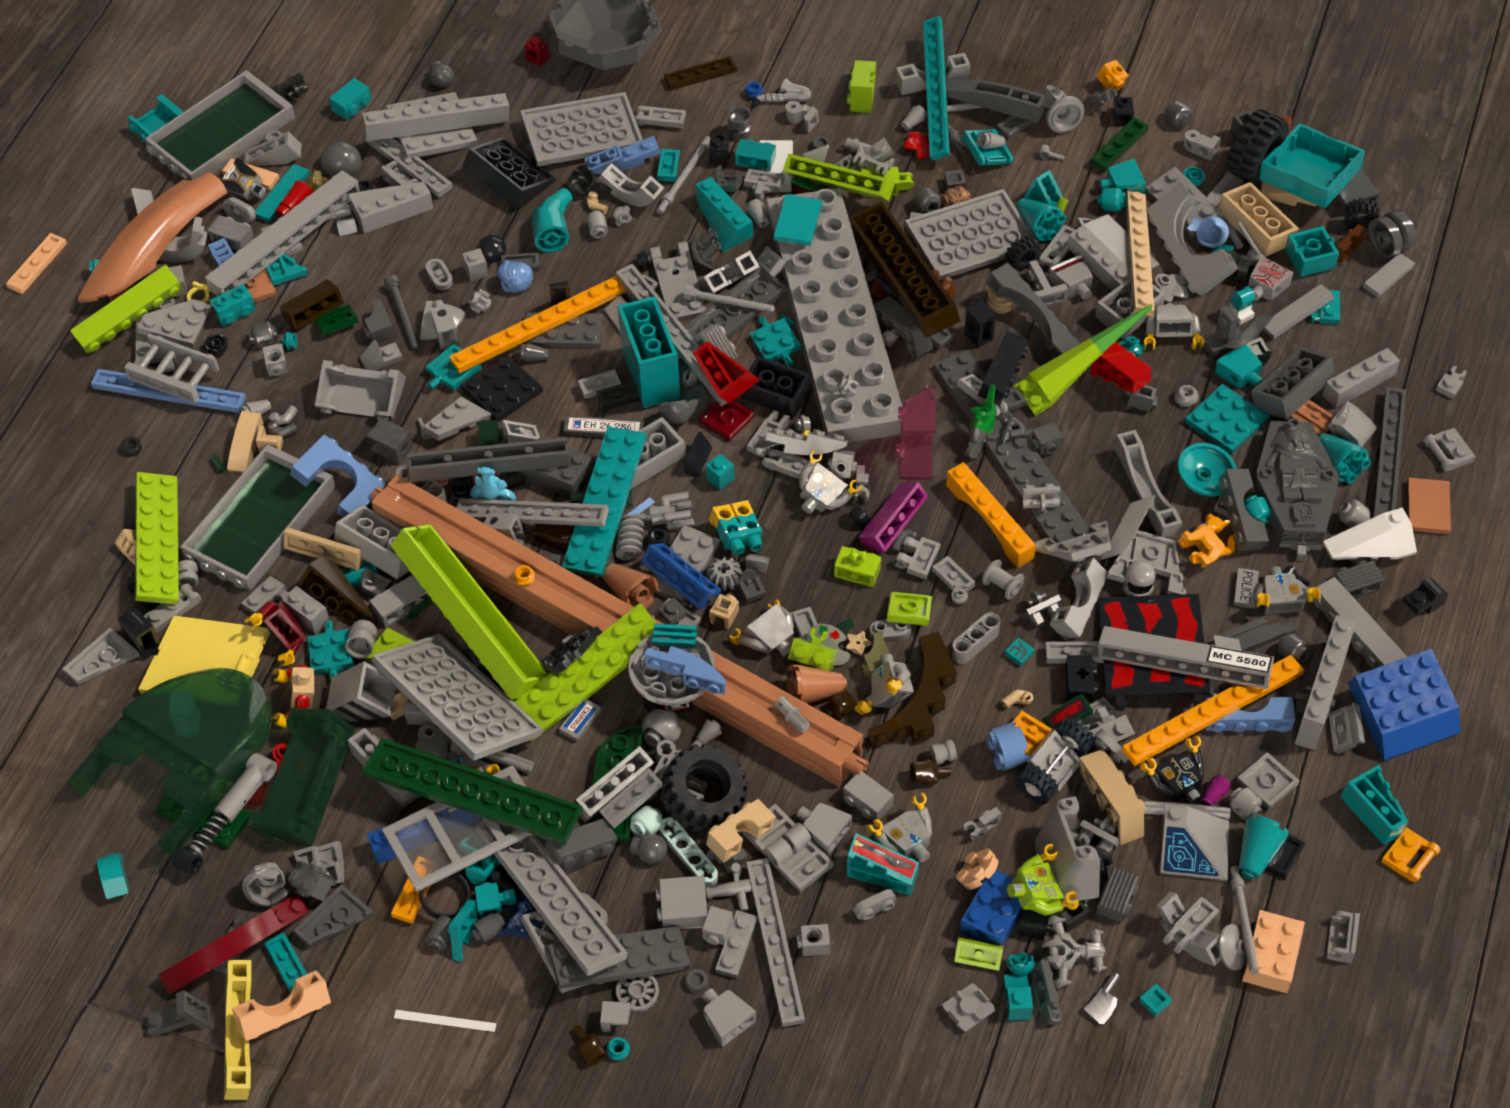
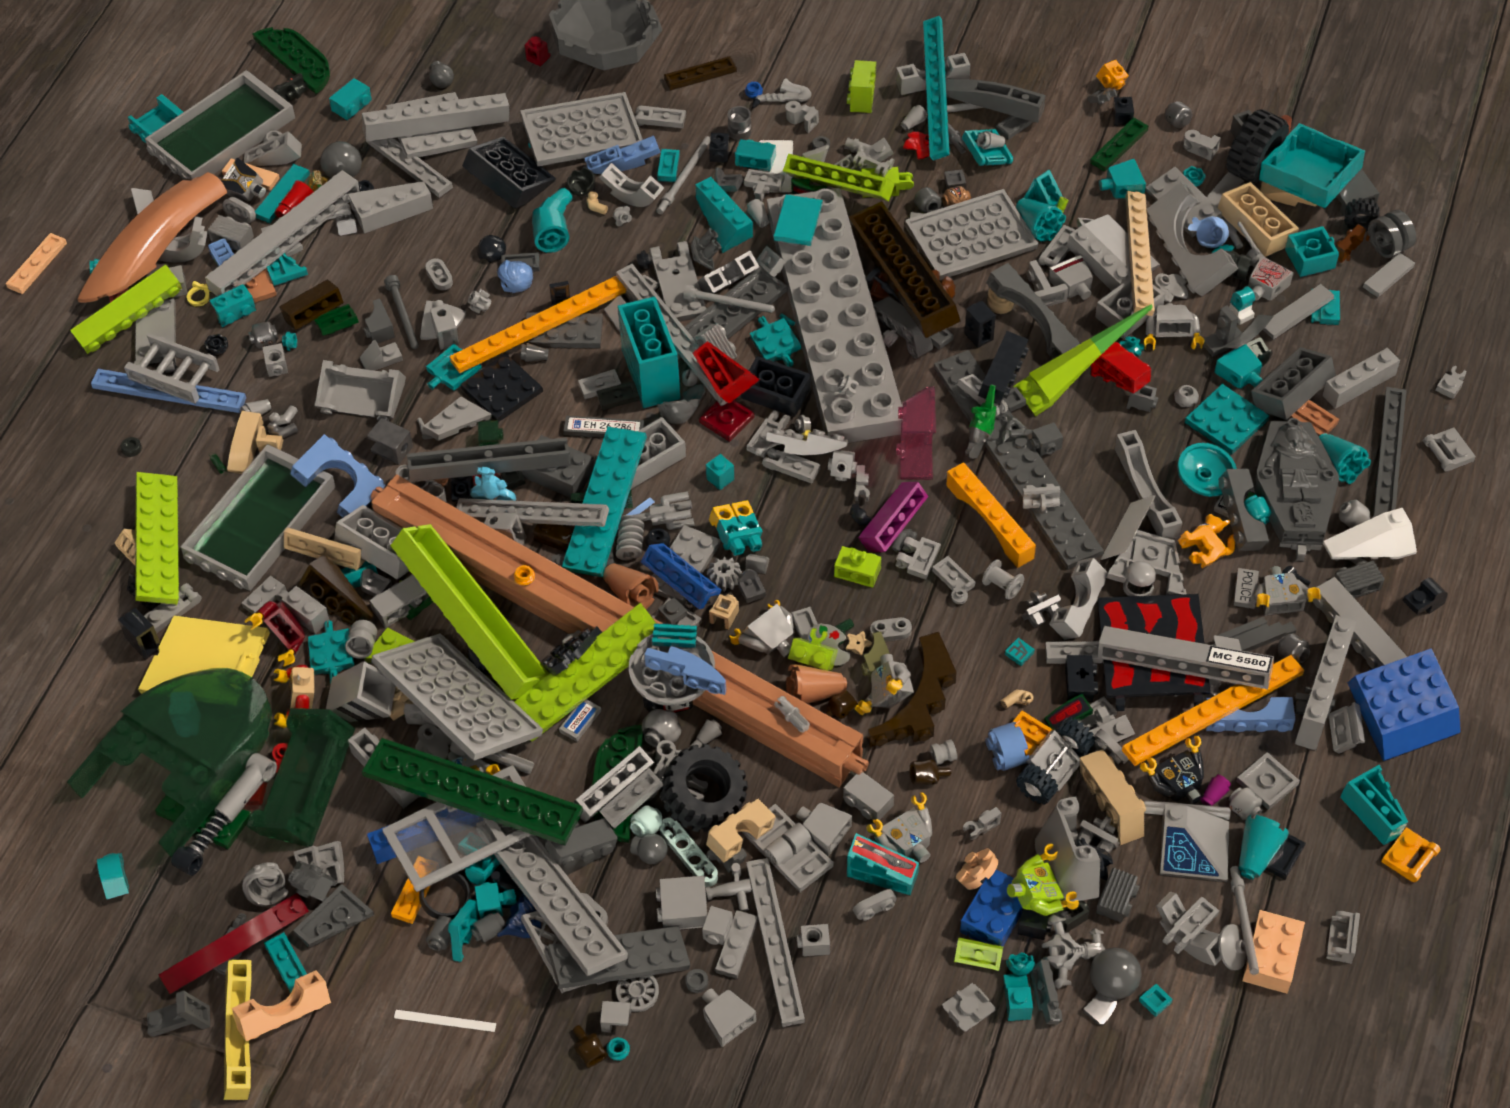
light grey wing [63,628,140,685] -> none
light grey plate [137,299,212,349] -> none
light grey wheel [178,560,198,588] -> none
light grey hinge [381,161,418,187] -> none
light grey brick [462,248,488,282] -> none
light grey slope [501,420,540,443] -> none
light grey brick [587,211,608,239] -> none
black slope [684,432,712,477] -> none
light grey torso [799,449,862,514] -> none
lime tile [887,592,932,626] -> none
light grey beam [952,612,1000,664] -> none
black tyre [1005,235,1042,271] -> none
light grey wing [1034,521,1111,562] -> none
light grey hand [1039,145,1065,161] -> none
light grey piece [1043,85,1084,133] -> none
teal head [1097,188,1126,212] -> none
light grey slope [1328,401,1377,447] -> none
nougat tile [1407,478,1451,535] -> none
none -> dark green plate [252,27,330,94]
none -> dark grey piece [1090,947,1142,1000]

